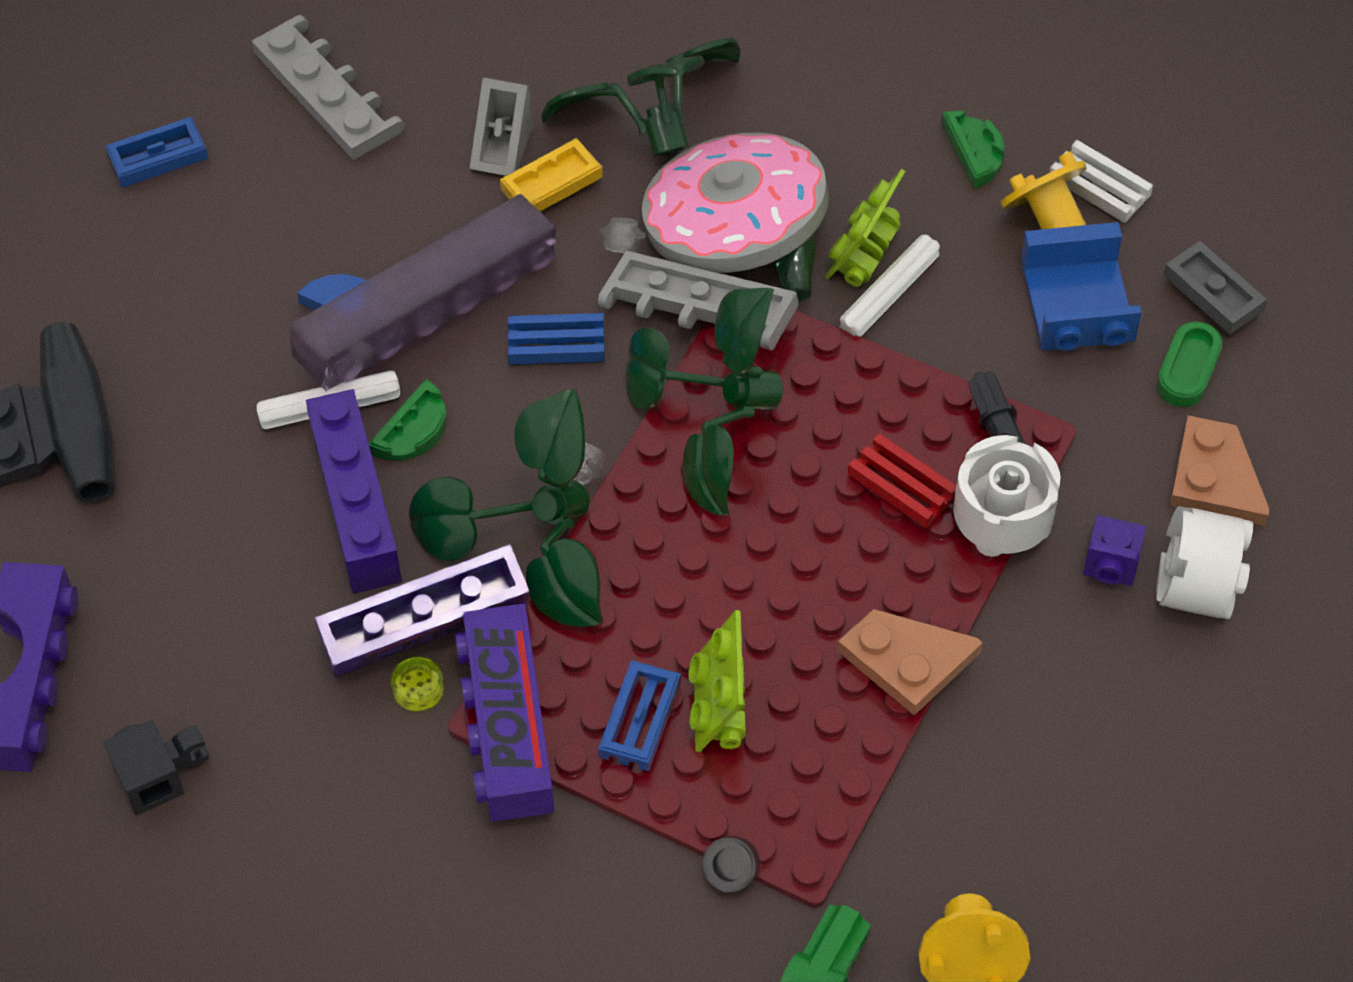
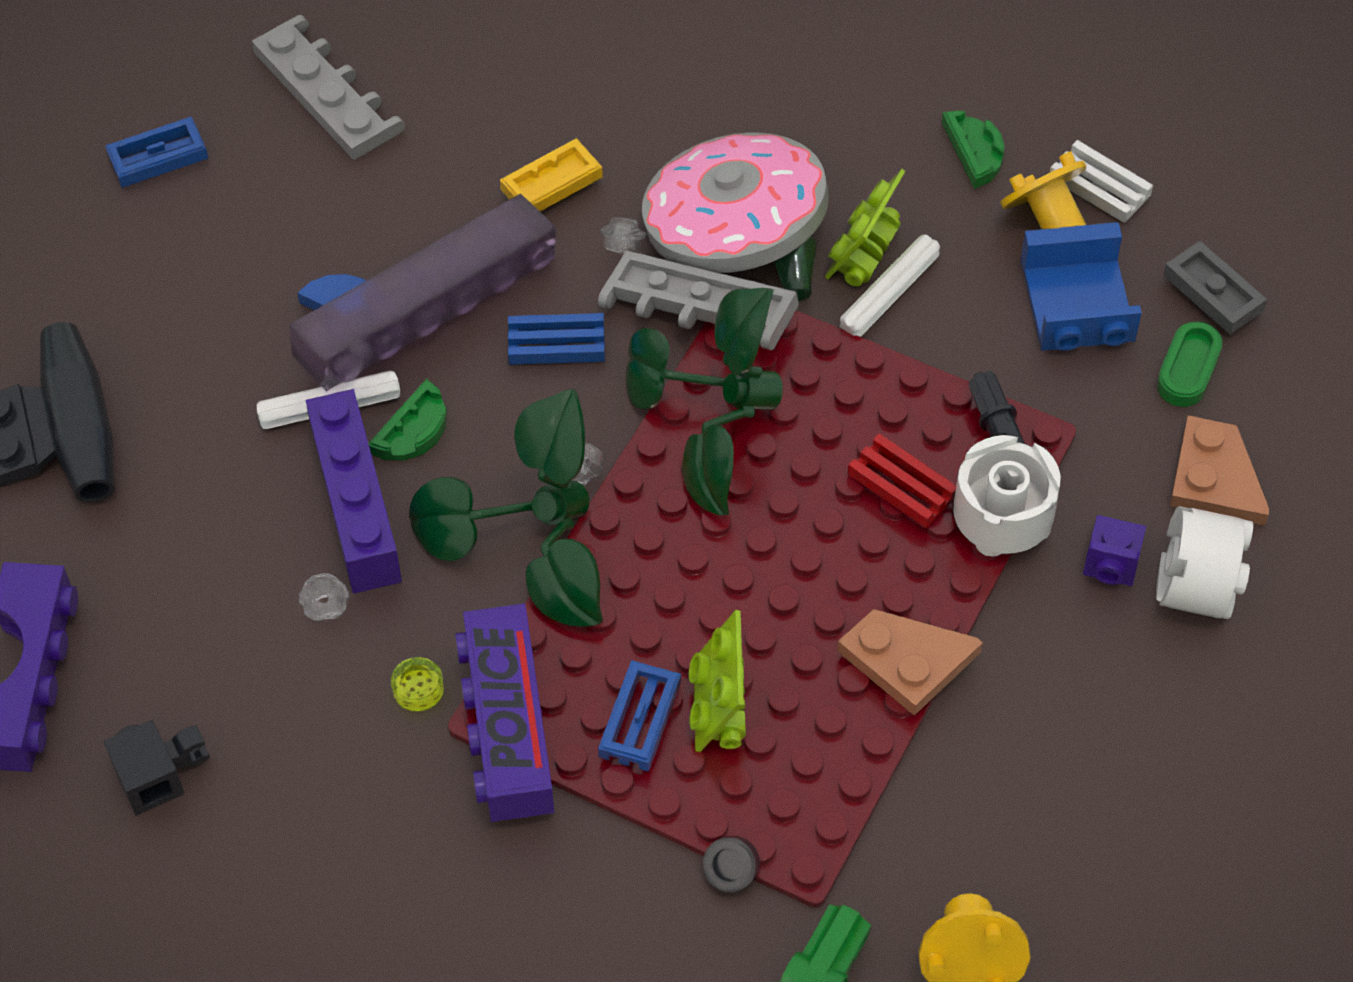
brick [315,544,529,677] -> none
light grey slope [469,77,533,176] -> none
dark green plant [541,38,740,156] -> none
none -> clear plate [299,573,349,621]

